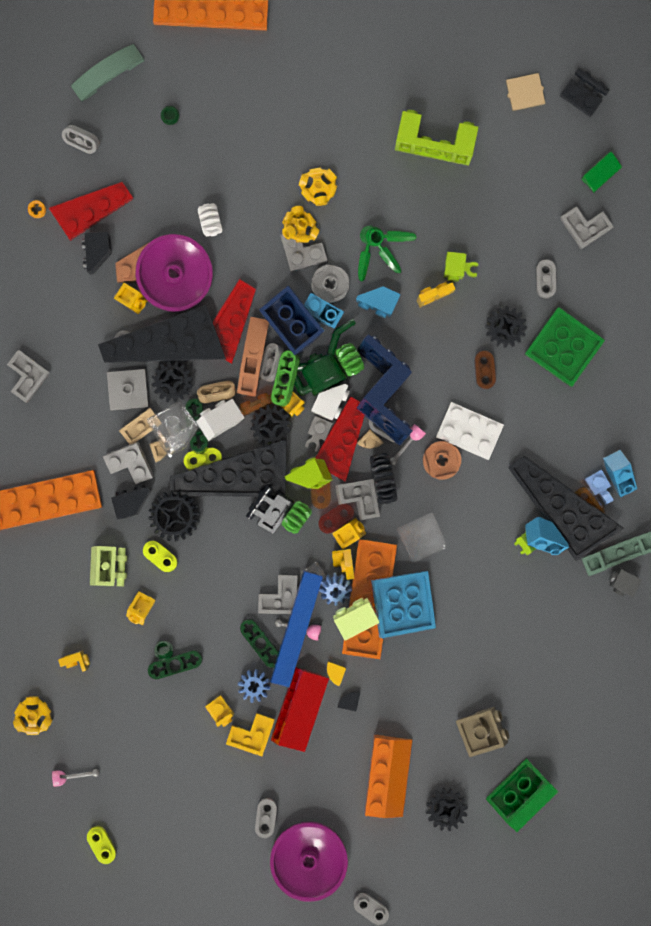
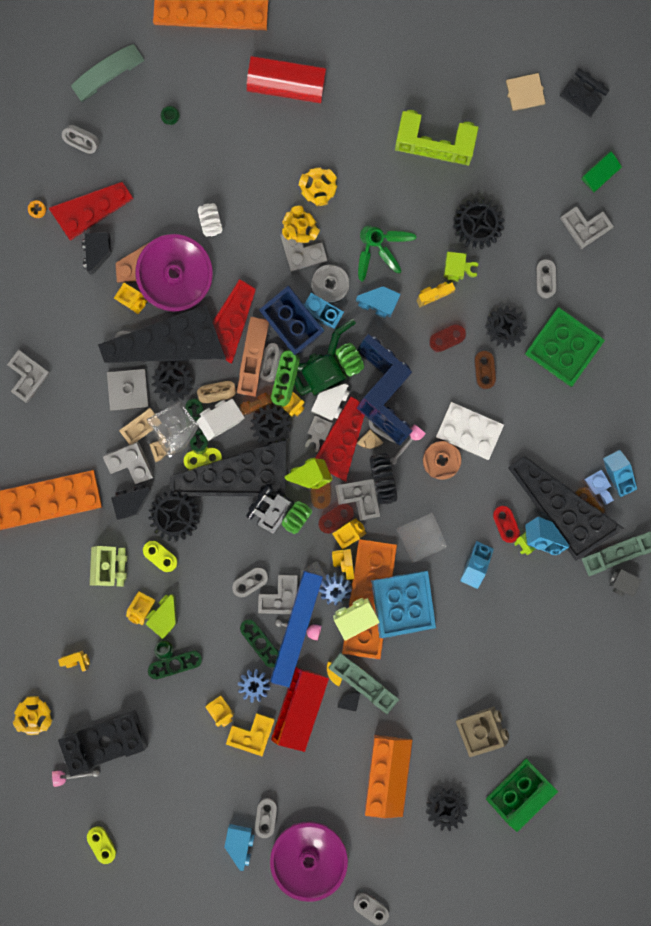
none -> black plate [58,710,148,777]
none -> lime slope [146,594,177,639]
none -> dark azure slope [224,824,255,871]
none -> light grey plate [232,568,268,597]
none -> red brick [247,56,326,103]
none -> sand green slope [328,653,399,714]
none -> clear red plate [429,325,466,352]
none -> black gear [453,198,504,250]
none -> dark azure slope [460,541,494,589]
none -> red plate [493,506,520,543]

